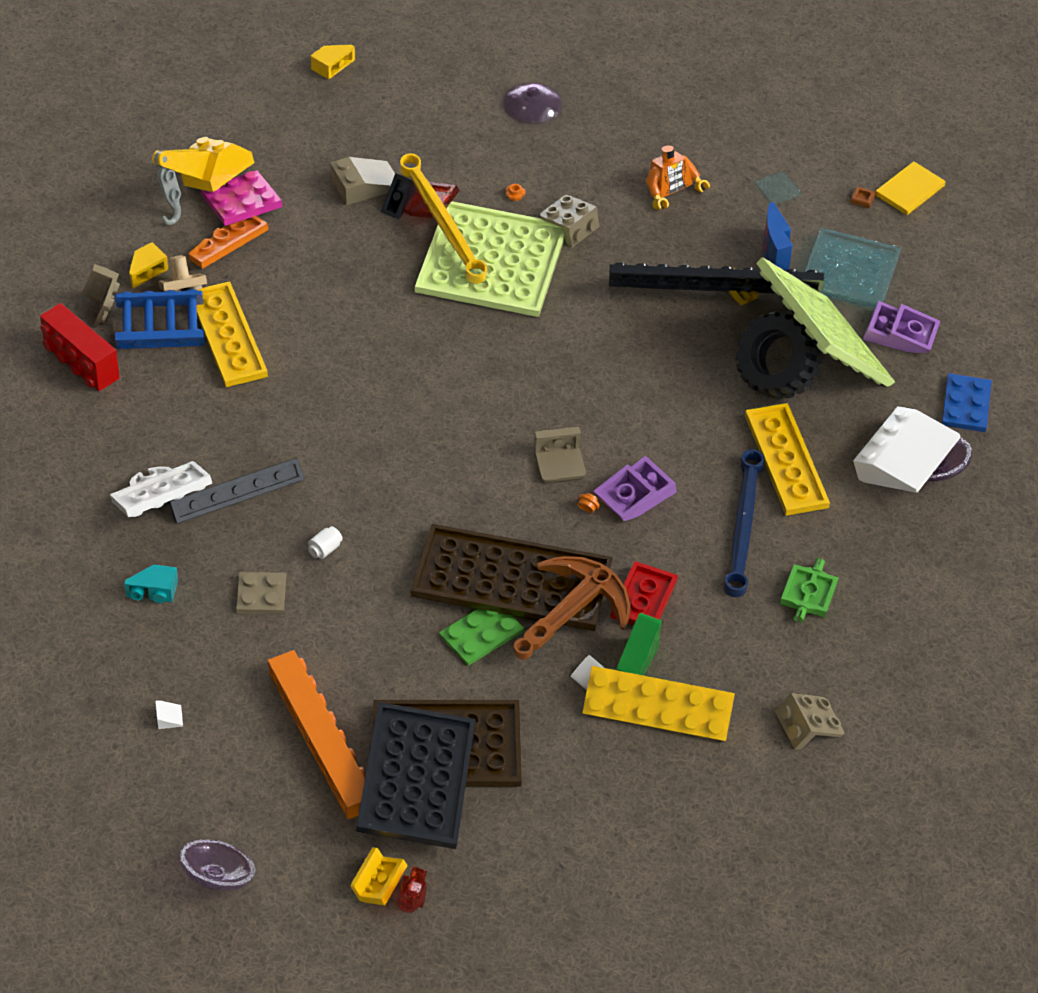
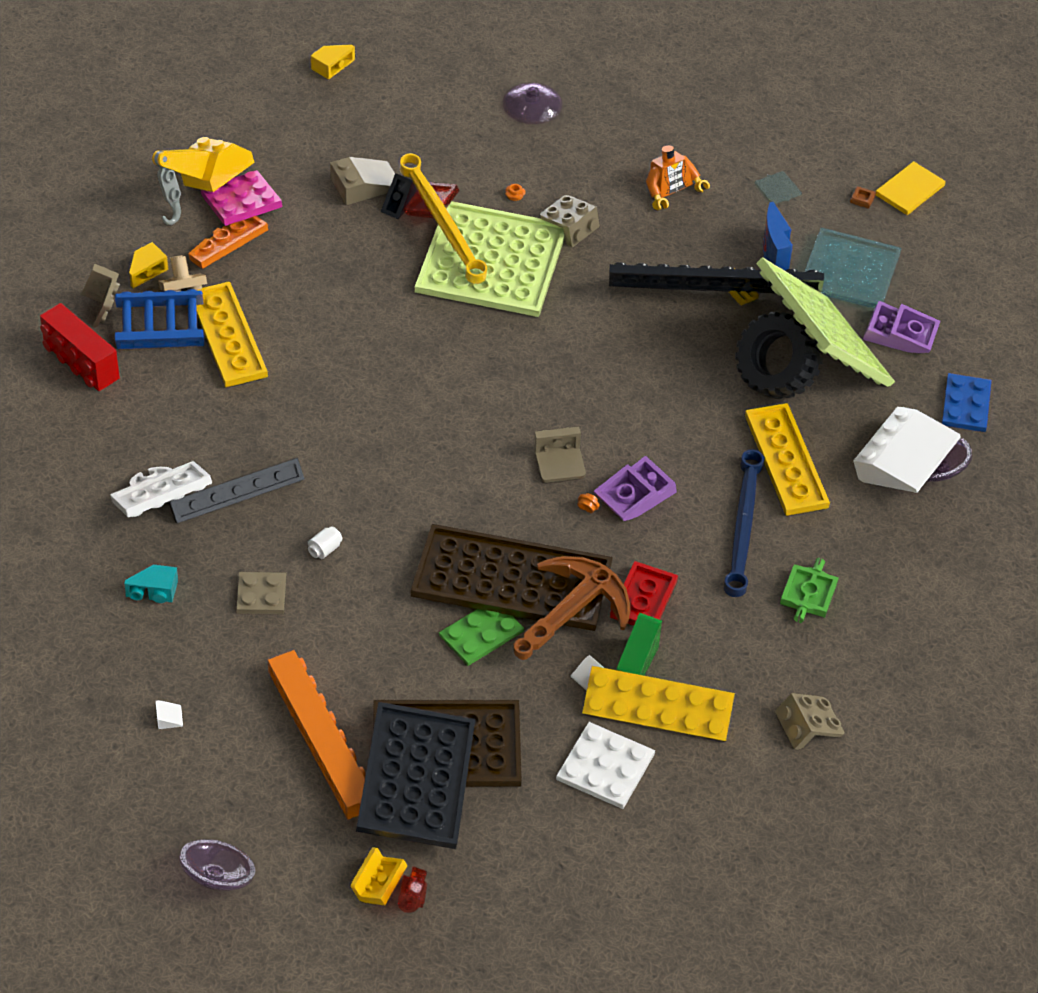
none -> white plate [556,722,655,809]

